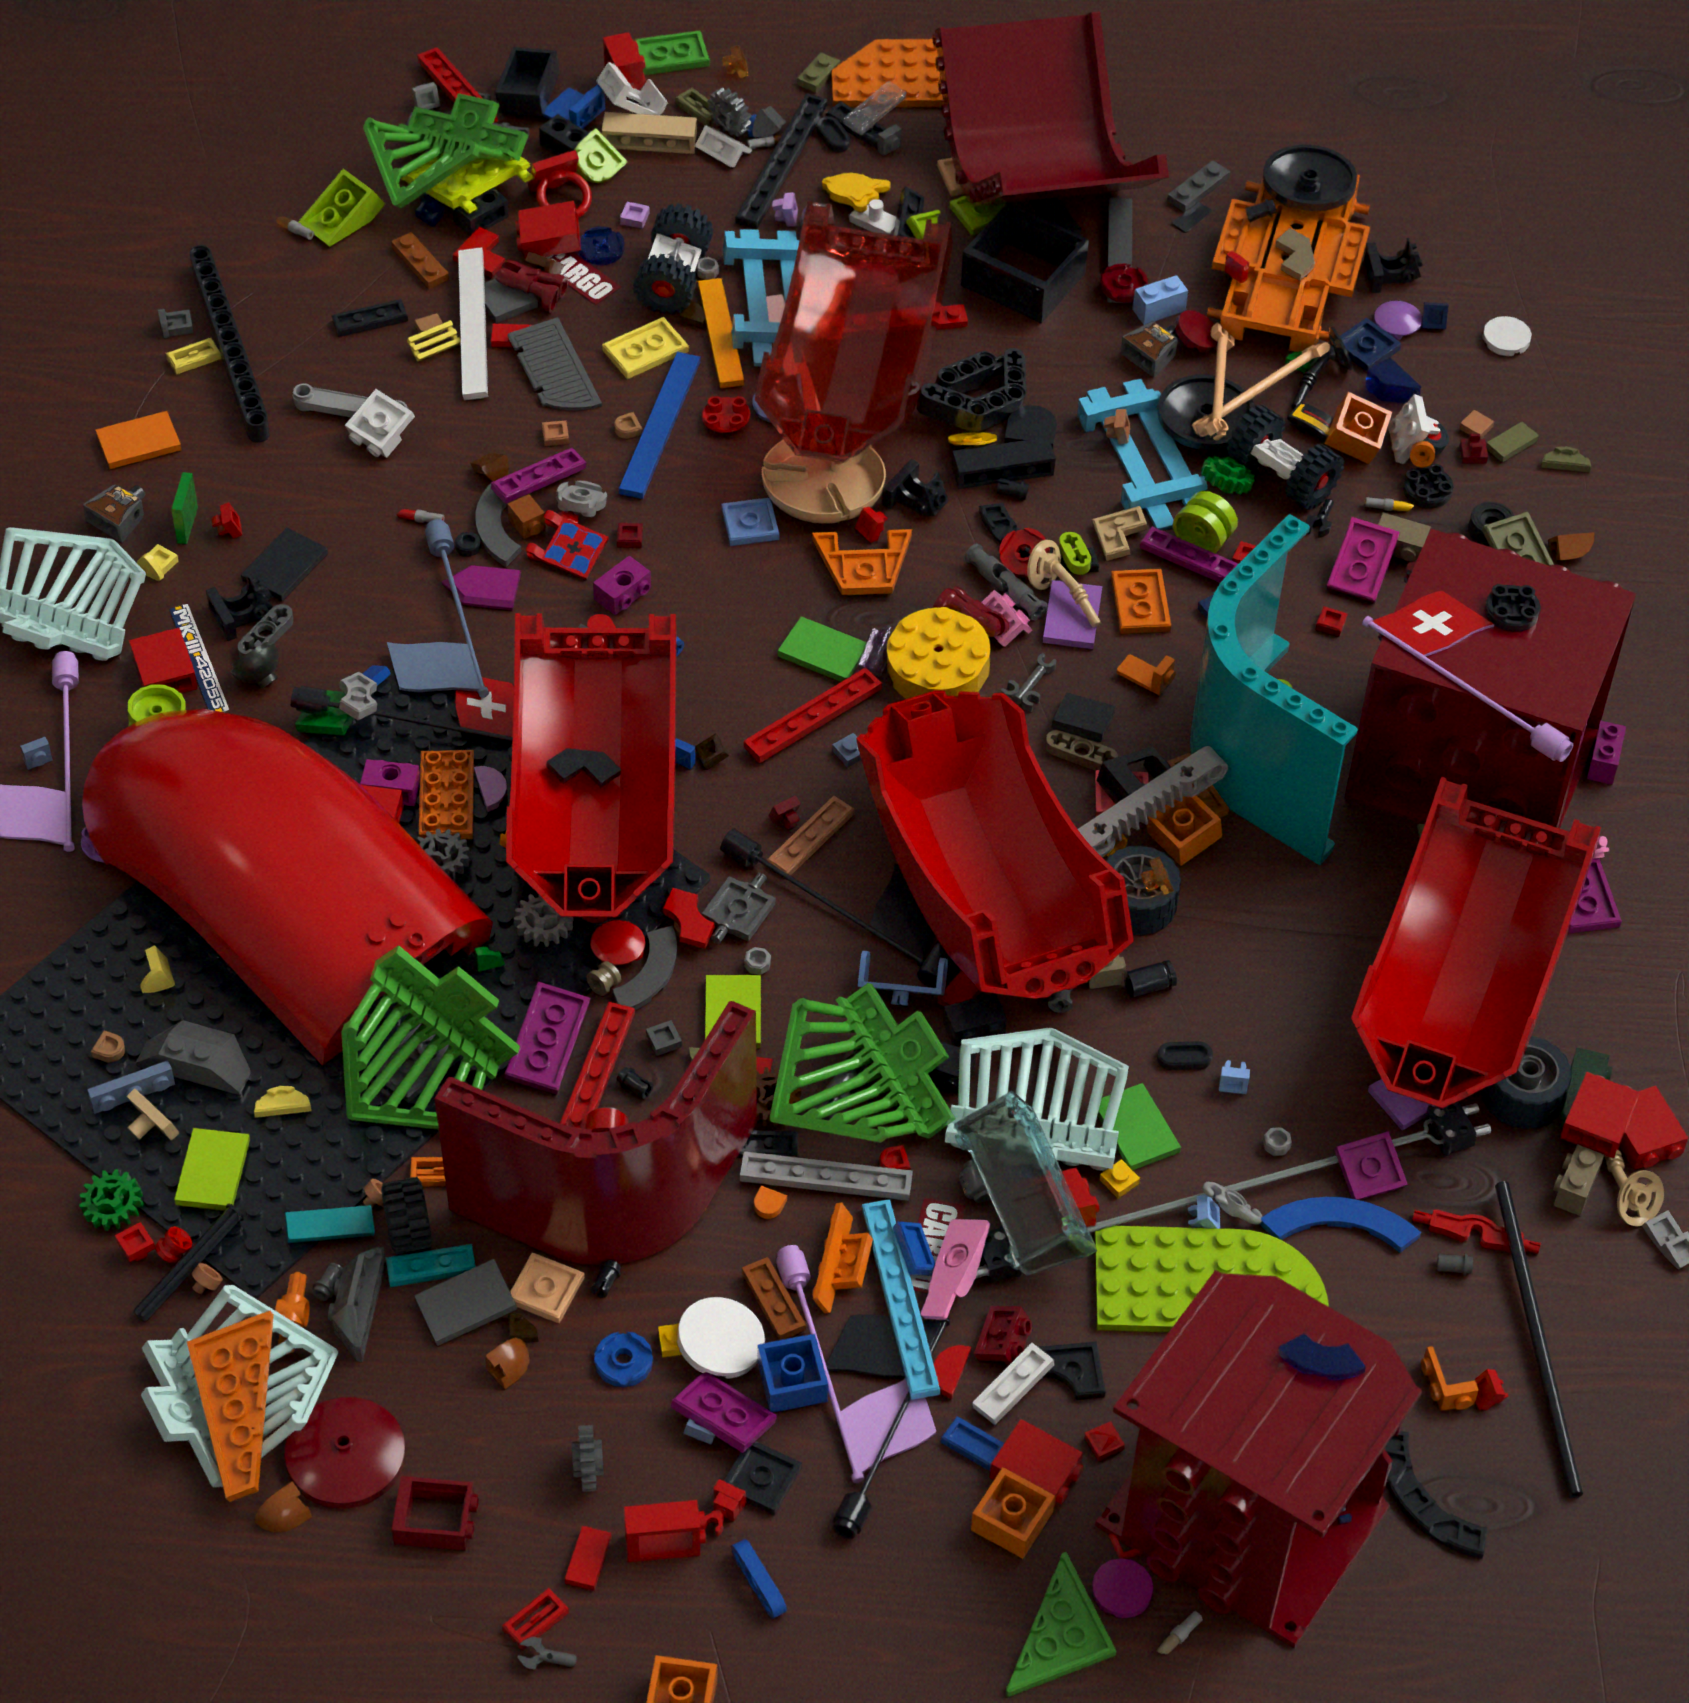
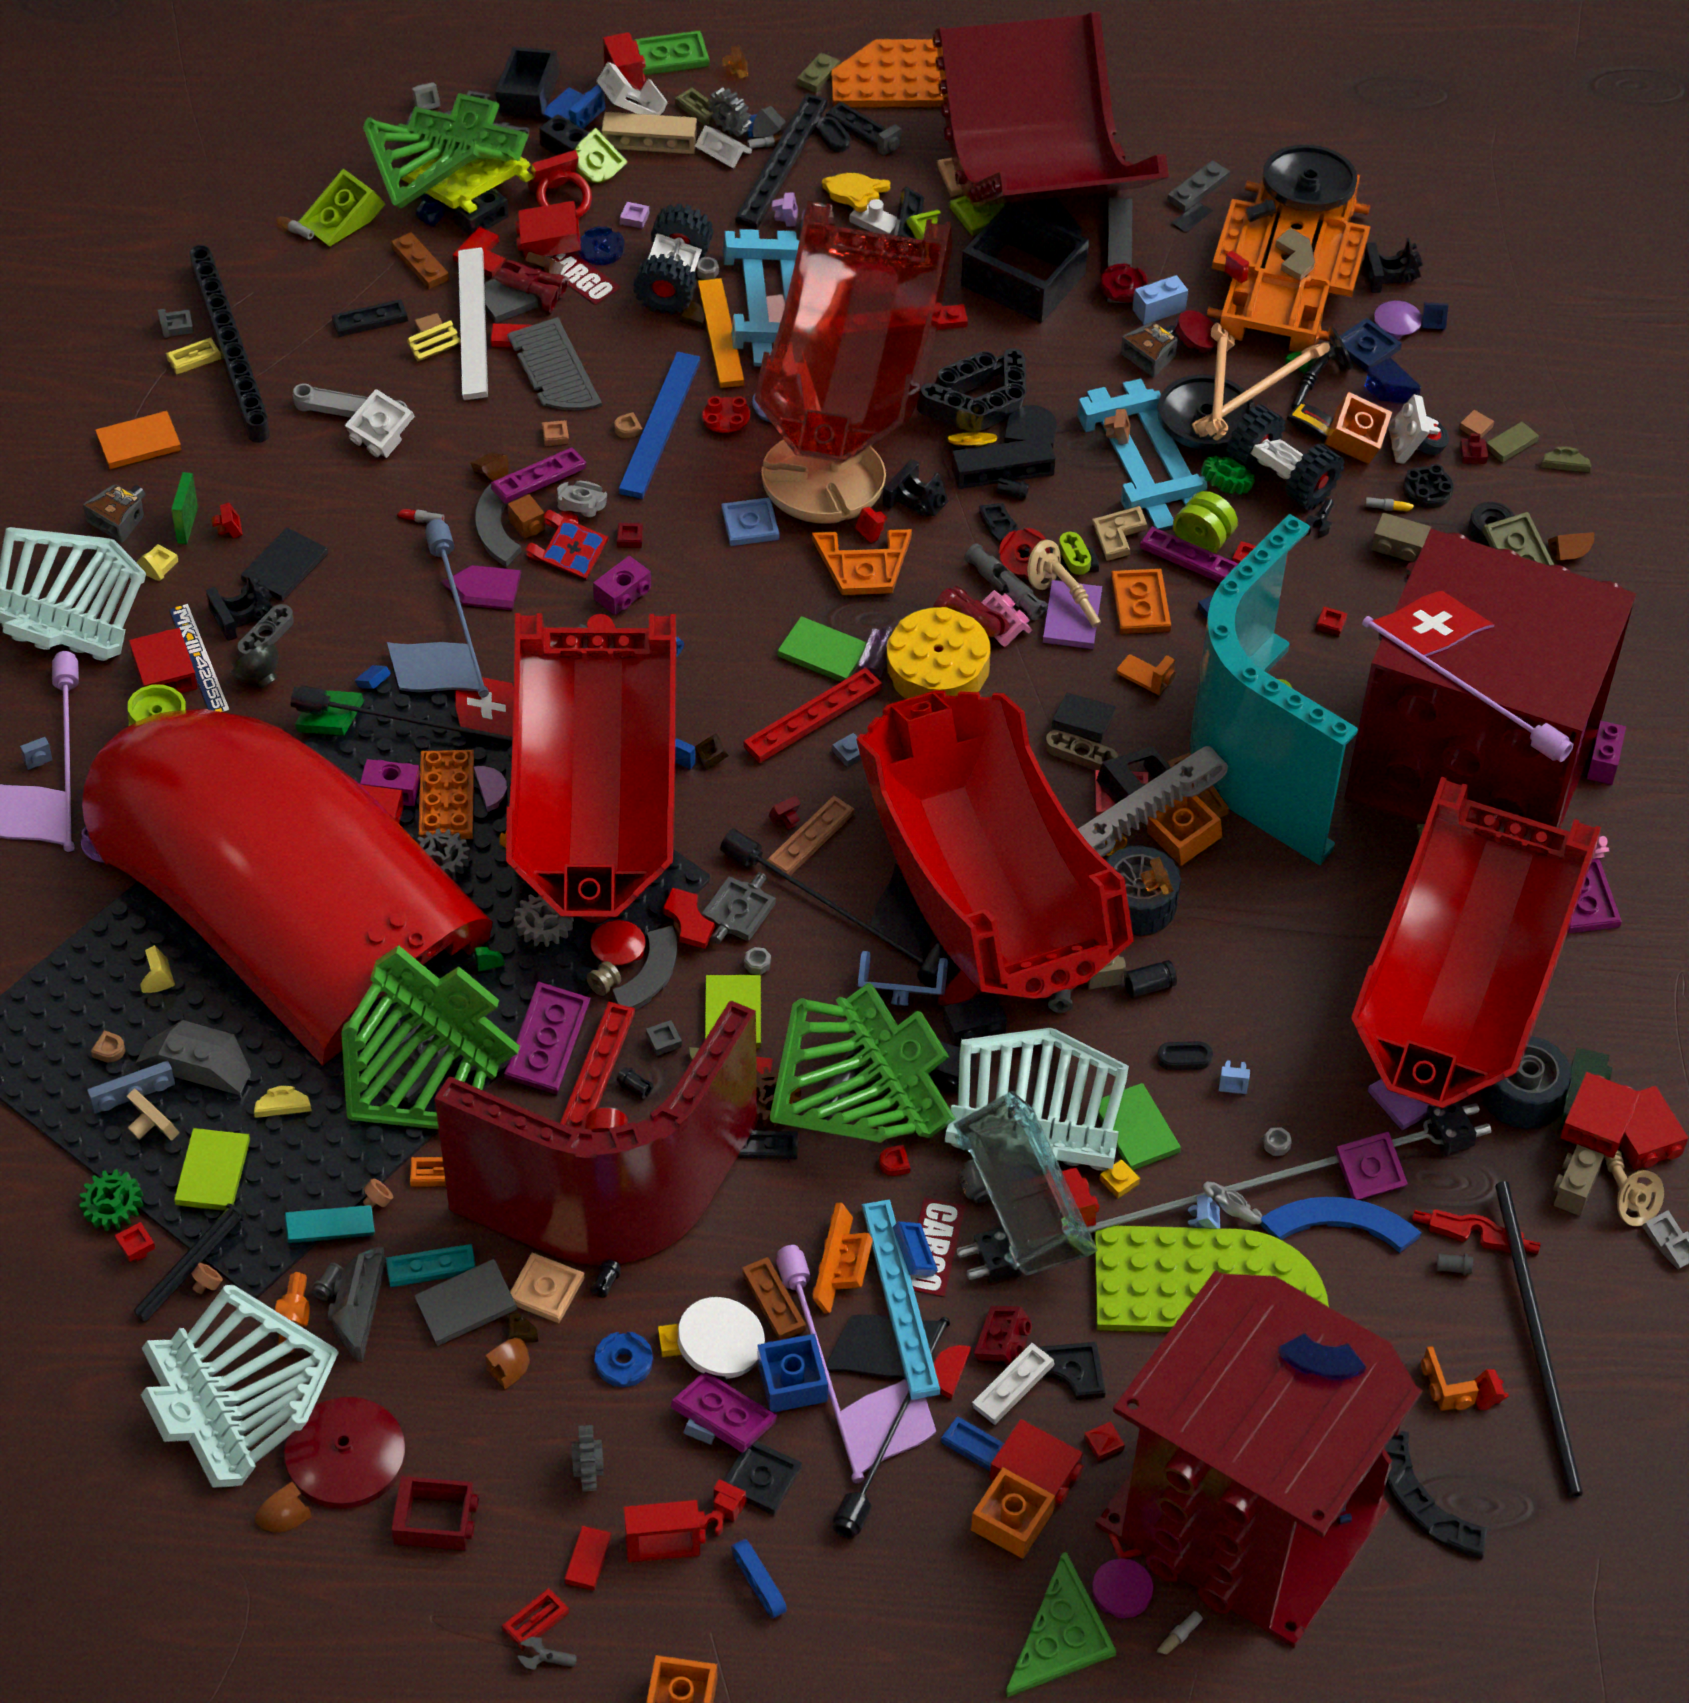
red wheel [155,1227,192,1264] -> none
orange wing [187,1310,274,1502] -> none
light grey tile [339,672,377,720] -> none
black tyre [381,1177,432,1254] -> none
red plate [417,47,498,123] -> none
black tile [455,532,481,557] -> none
black tile [546,748,621,788] -> none
light yellow tile [602,317,689,379] -> none
light grey plate [740,1151,913,1201] -> none
orange tile [754,1186,787,1219] -> none
clear tile [844,81,906,135] -> none
bright pink piece [921,1219,990,1320] -> none
dark grey bar [1001,653,1057,712] -> none
dark pink tile [1327,517,1400,603] -> none
orange tile [1410,441,1435,468] -> none
white tile [1483,316,1532,356] -> none
black tile [1485,584,1541,632] -> none

